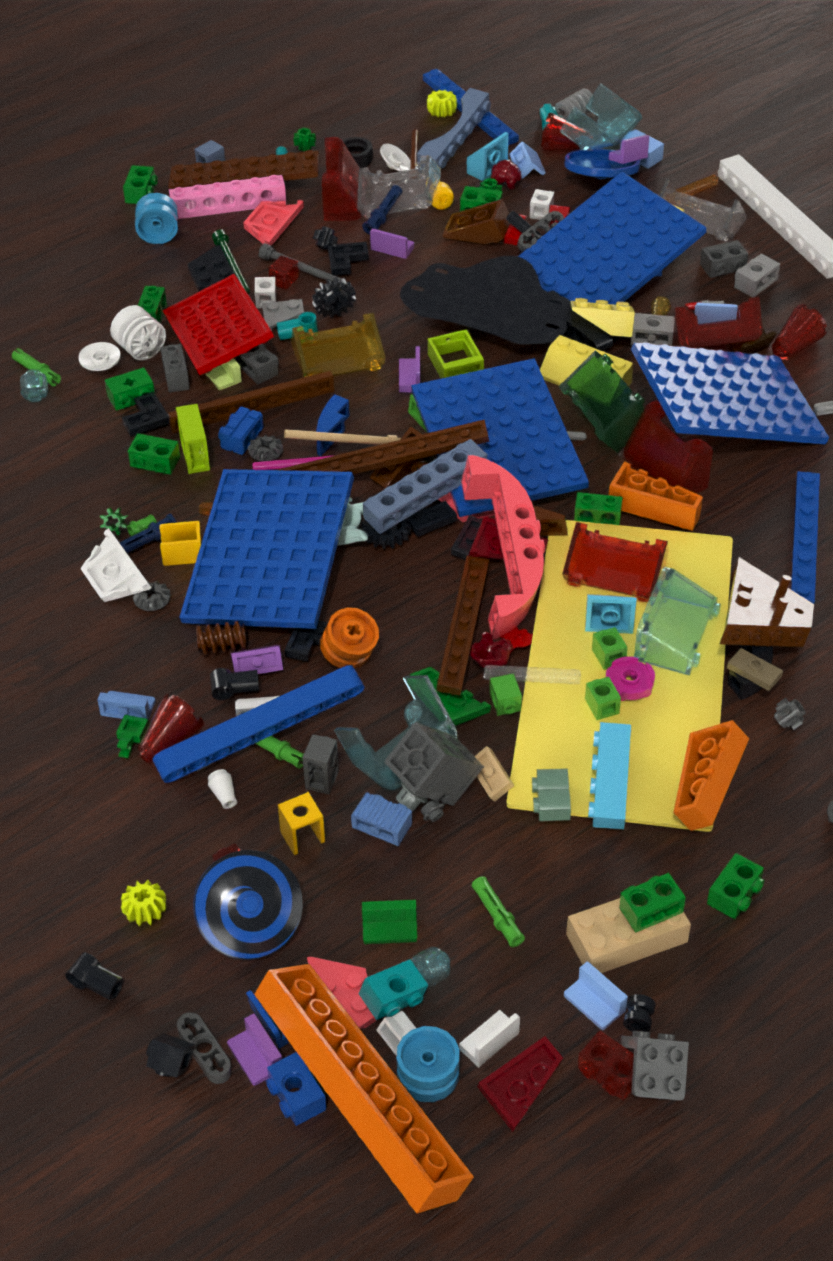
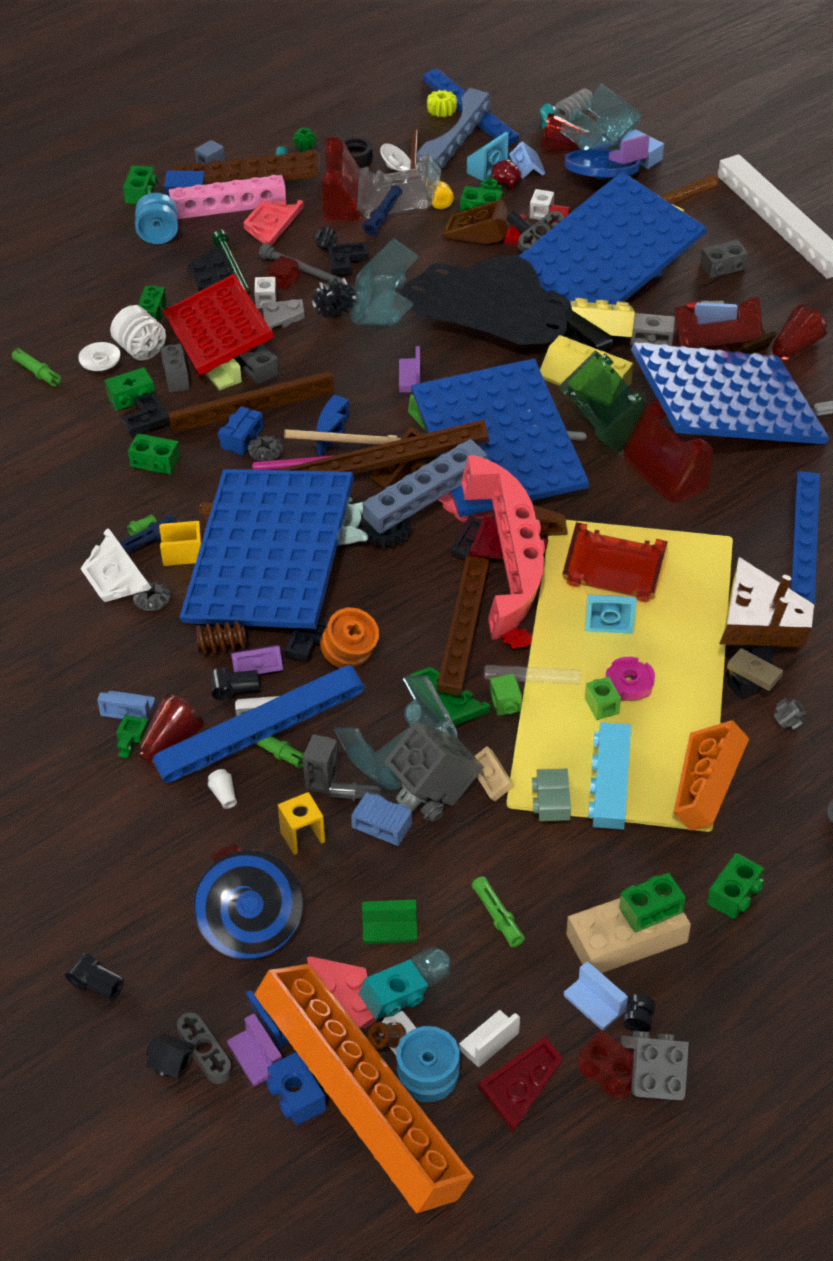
clear light blue head [20,369,48,402] -> none
green gear [100,508,128,535] -> none
neon yellow gear [121,880,167,927] -> none
lime window [176,404,210,474] -> none
teal piece [276,312,318,340] -> none
clear yellow windscreen [291,313,386,377] -> none
medium lavender panel [370,229,414,259] -> none
black plate [408,501,457,537] -> none
lime window [428,329,484,379] -> none
dark red hair [470,632,514,670] -> none
green brick [574,492,622,525] -> none
bright green brick [592,627,628,670] -> none
orange wedge [609,461,703,531] -> none
clear light blue windscreen [634,566,721,676] -> none
clear yellow cone [651,296,671,316] -> none
clear windscreen [659,178,747,242] -> none
light grey brick [734,254,780,298] -> none
none -> blue panel [164,171,204,201]
none -> dark grey axle [330,781,381,802]
none -> clear light blue windscreen [350,238,419,326]
none -> reddish brown bush [368,1022,406,1049]

